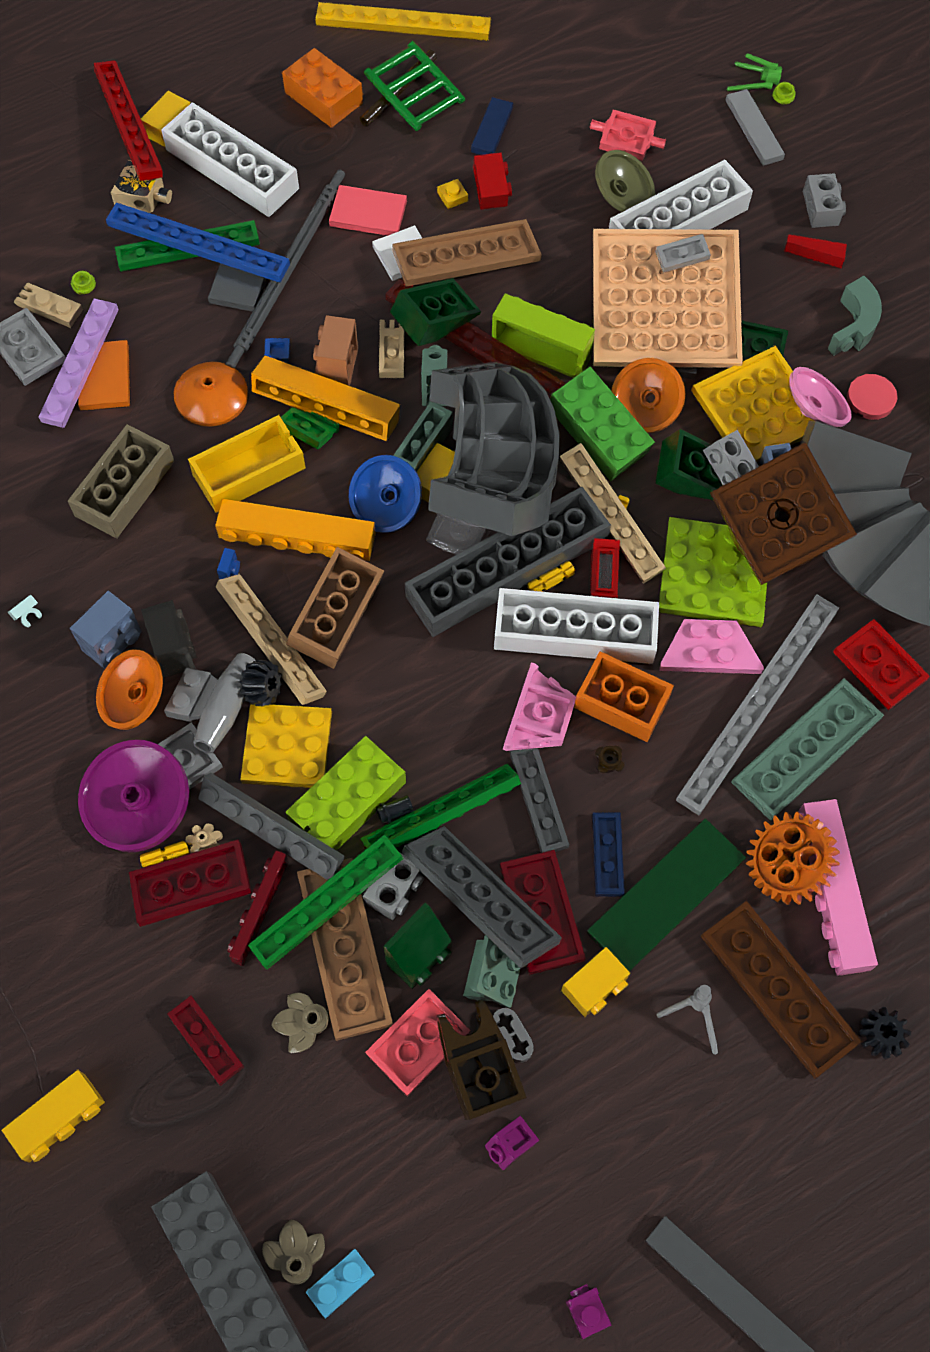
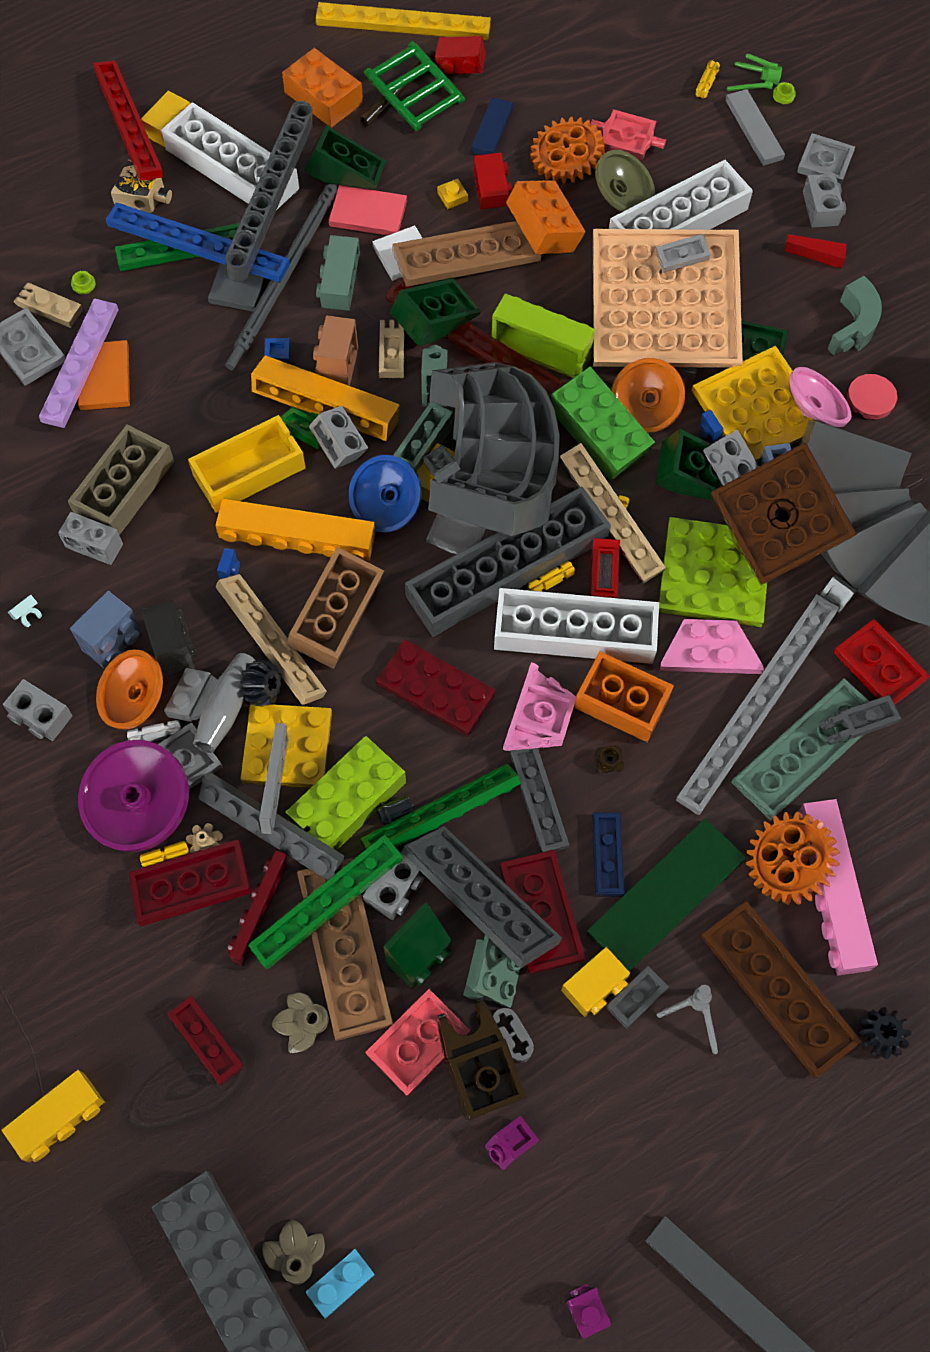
orange dish [174,362,248,426] -> none
none -> light grey brick [2,679,73,741]
none -> light grey brick [58,512,123,565]
none -> white axle [127,720,181,742]
none -> dark grey beam [225,101,312,282]
none -> light grey tile [259,723,289,834]
none -> dark green slope [304,125,386,189]
none -> light grey brick [309,406,368,469]
none -> sand green brick [316,235,360,311]
none -> dark red plate [376,639,496,736]
none -> dark grey tile [422,445,461,484]
none -> red brick [435,36,486,74]
none -> orange brick [506,180,585,254]
none -> orange gear [531,117,605,184]
none -> dark grey plate [606,966,669,1029]
none -> yellow axle [695,60,720,99]
none -> blue plate [699,410,723,444]
none -> light grey plate [797,133,855,184]
none -> light grey plate [819,575,857,613]
none -> dark grey hinge [820,695,902,745]

